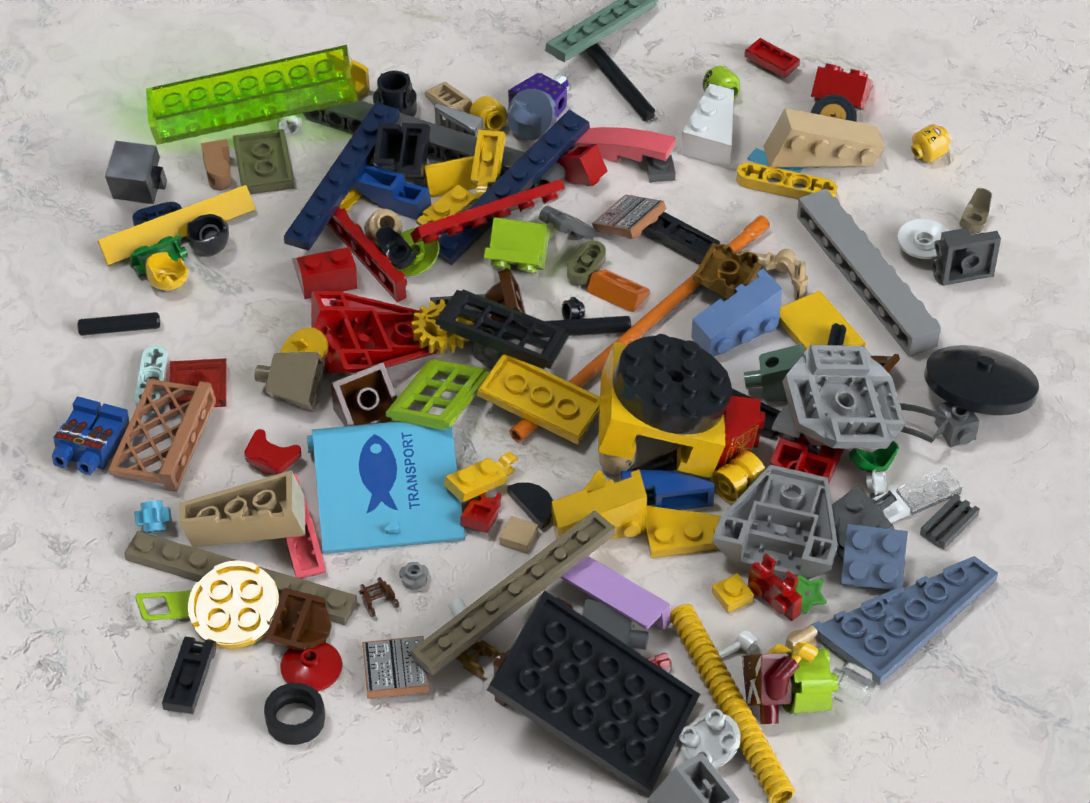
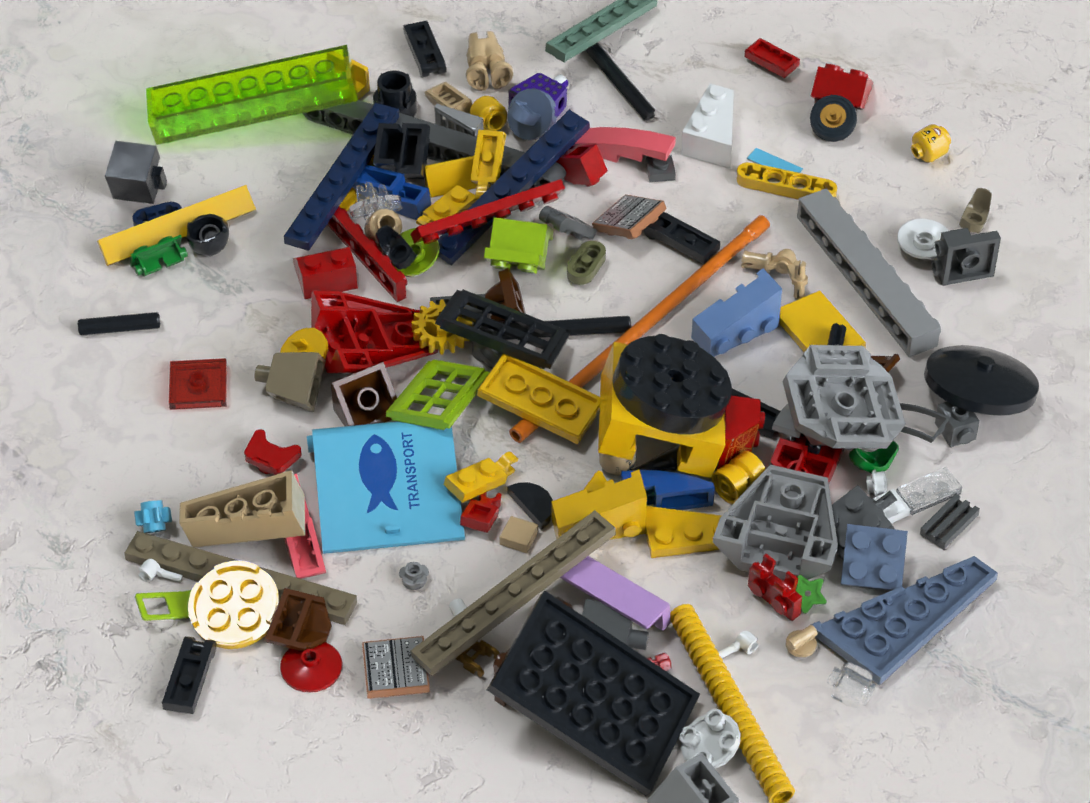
blue hips [52,396,129,475] -> none
nougat fence [108,379,216,492] -> none
light aqua beam [135,345,169,416] -> none
yellow hair [146,252,188,291] -> none
medium nougat leg [201,139,231,190] -> none
olive tile [233,129,295,194] -> none
black tyre [264,683,325,745] -> none
white plate [277,112,302,135] -> none
reddish brown piece [359,577,399,618] -> none
black plate [562,297,585,320] -> none
orange slope [587,269,650,312] -> none
pearl gold slope [693,243,763,299] -> none
lime head [702,65,740,99] -> none
yellow plate [712,573,754,613] -> none
dark red torso [742,641,818,724] -> none
sand green torso [744,344,804,402] -> none
tan wedge [763,108,885,167] -> none
lime brick [782,648,838,714] -> none
none -> white hand [139,559,183,582]
none -> clear plate [349,182,402,220]
none -> black plate [403,20,446,77]
none -> tan piece [466,31,513,91]

